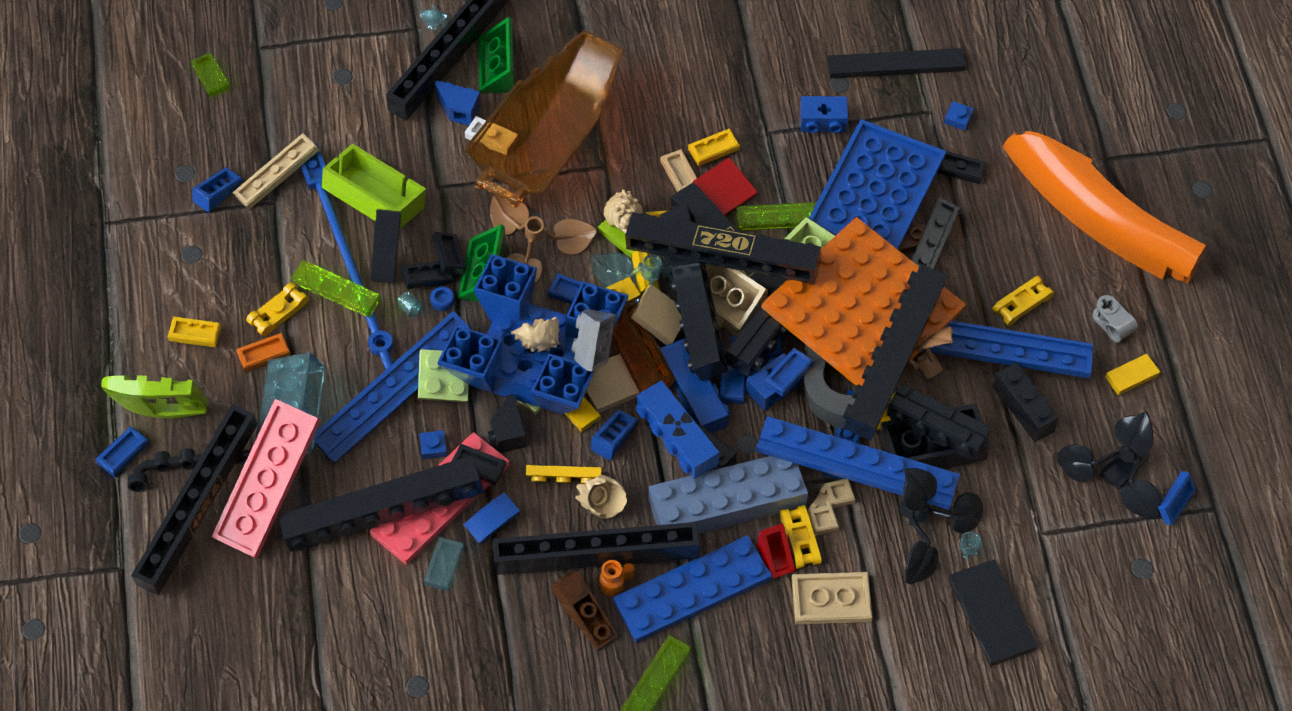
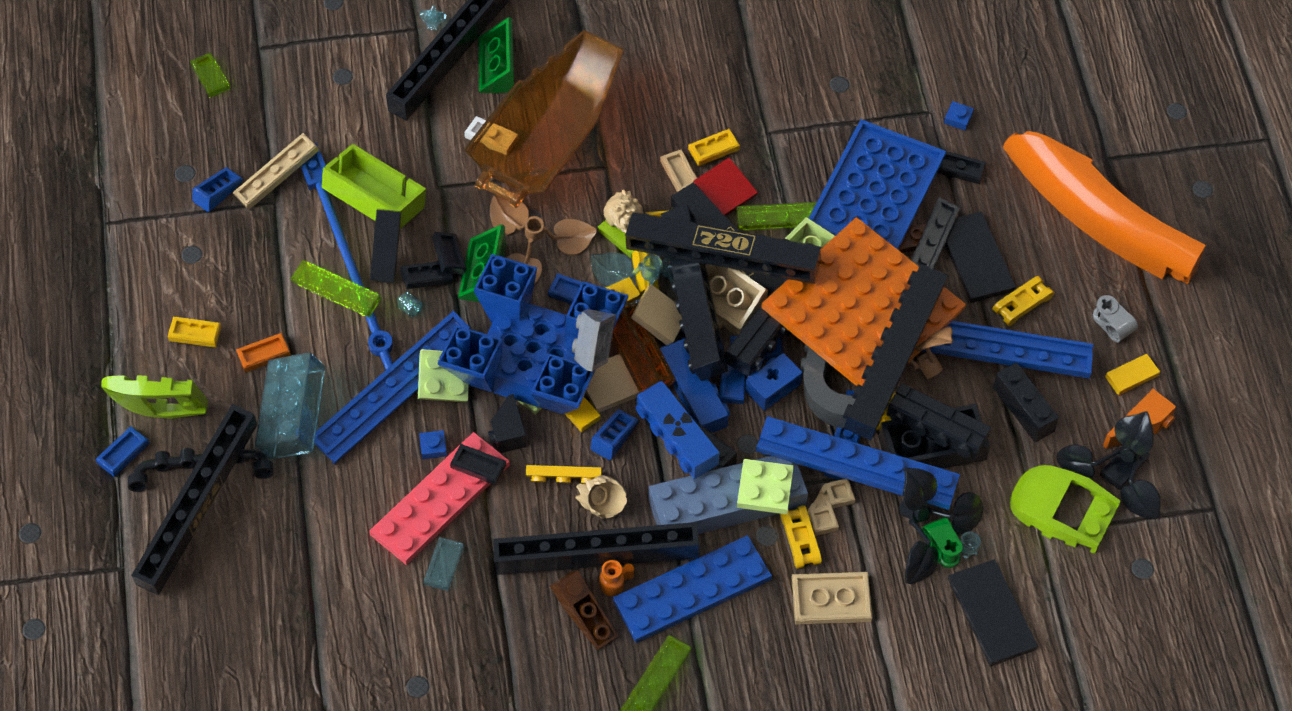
coral plate [211,399,321,558] -> none
yellow plate [246,282,309,336] -> none
black brick [279,455,484,552] -> none
blue tile [430,287,454,311] -> none
blue slope [435,80,481,126] -> none
blue slope [463,492,521,544] -> none
tan hair [511,317,560,353] -> none
red slope [757,523,795,579] -> none
blue tile [764,348,814,397] -> none
blue brick [800,96,848,133] -> none
black tile [827,48,965,78] -> none
blue tile [1158,471,1196,525] -> none
none -> yellowish green plate [737,459,794,514]
none -> green piece [921,517,963,568]
none -> black tile [945,211,1016,303]
none -> lime slope [1010,465,1120,554]
none -> orange slope [1103,389,1176,449]

